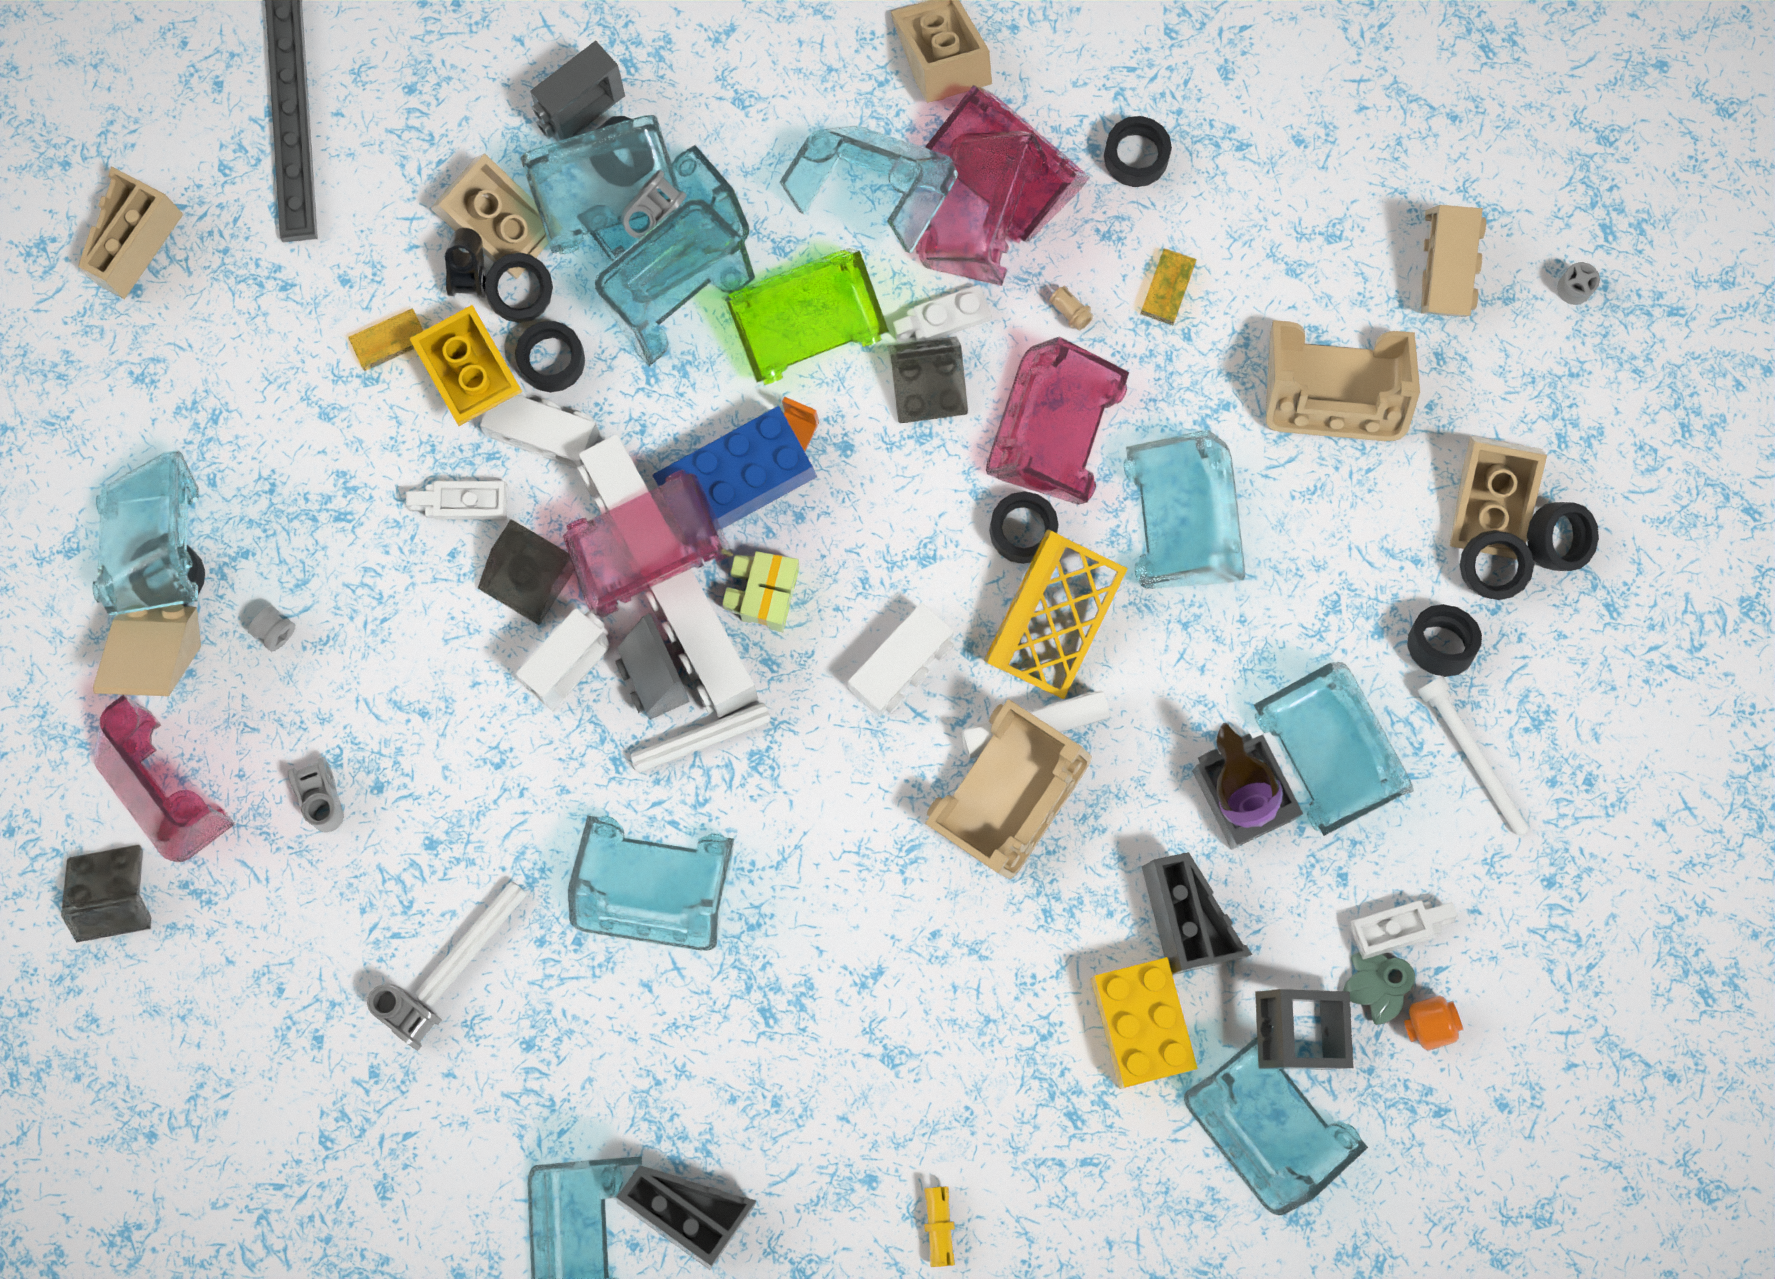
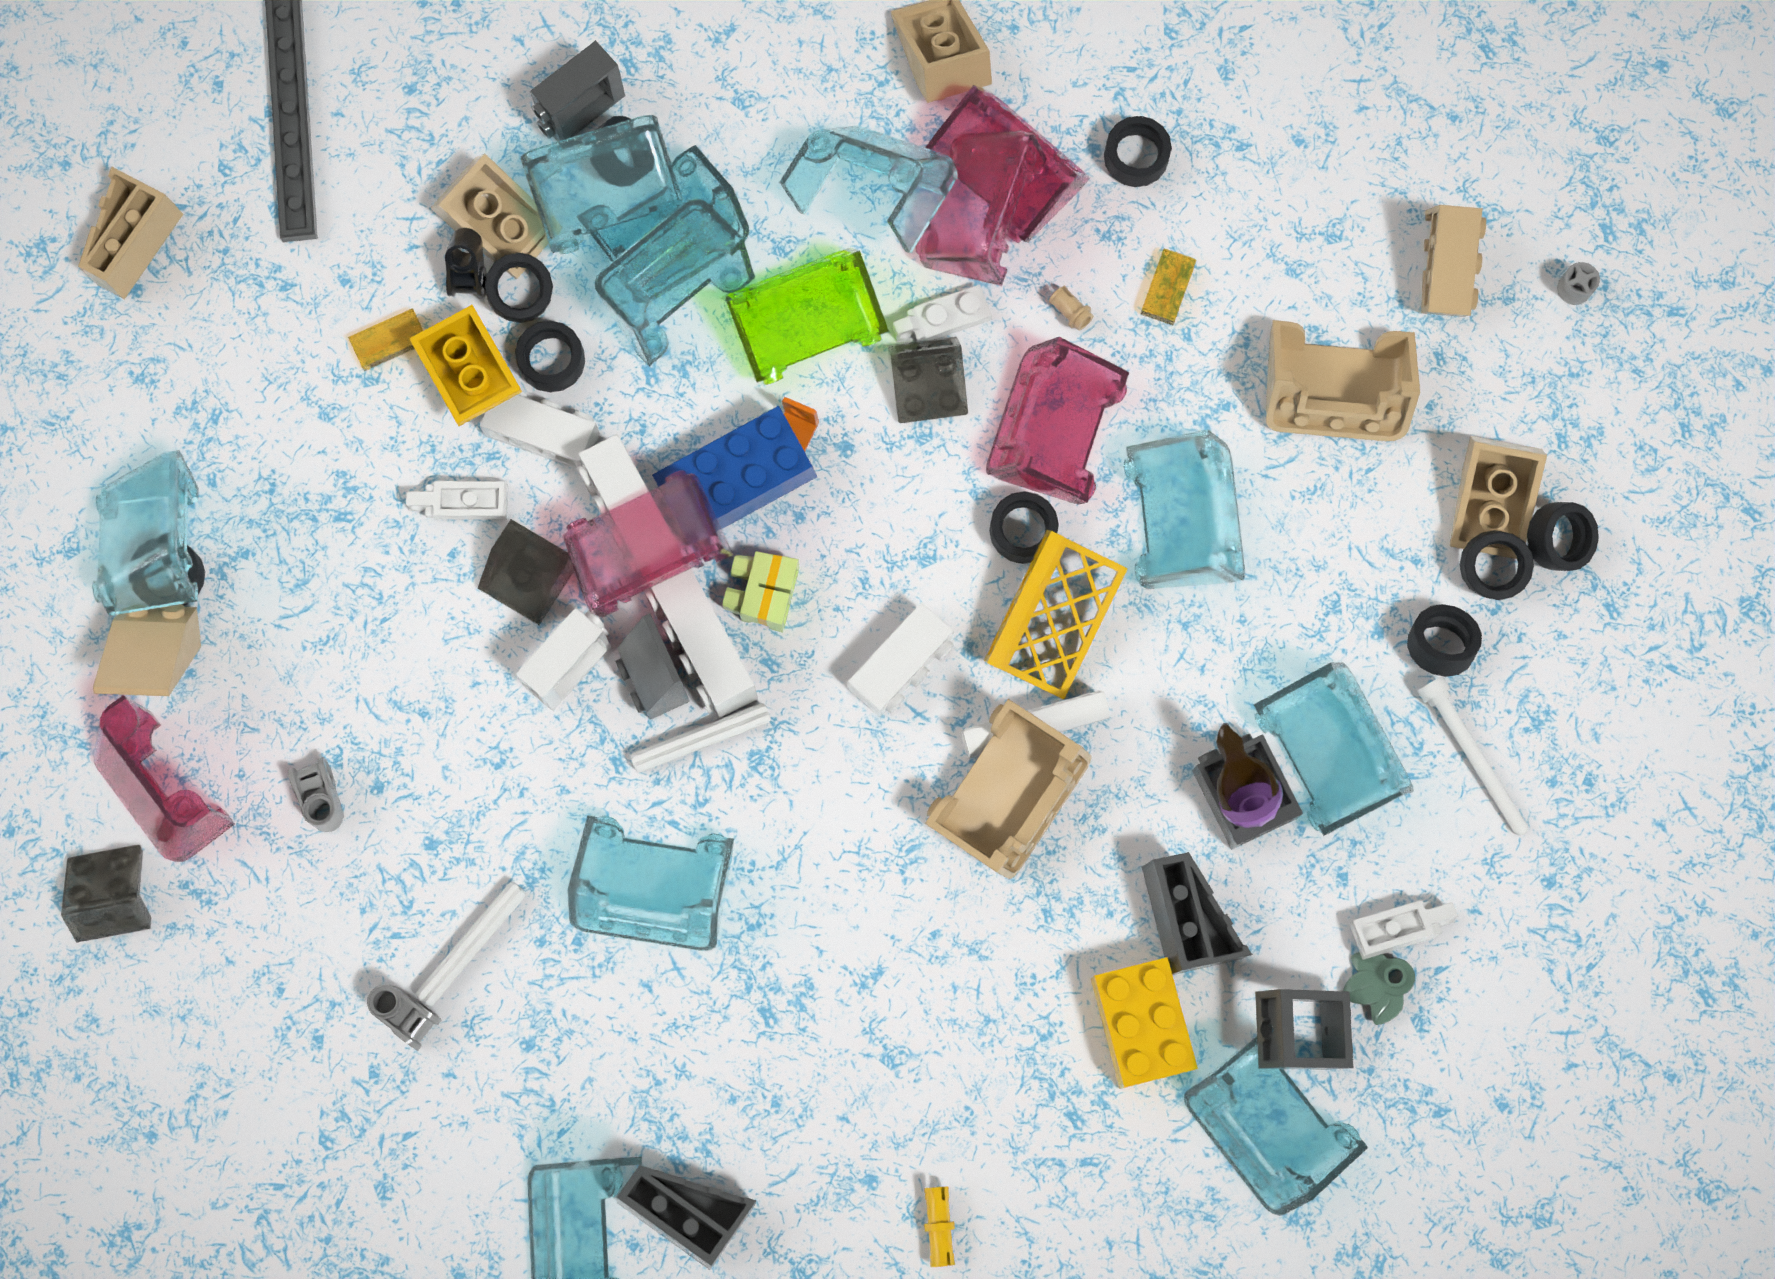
light grey wheel [248,605,295,652] -> none
light grey piece [621,170,687,239] -> none
orange head [1404,996,1464,1051] -> none

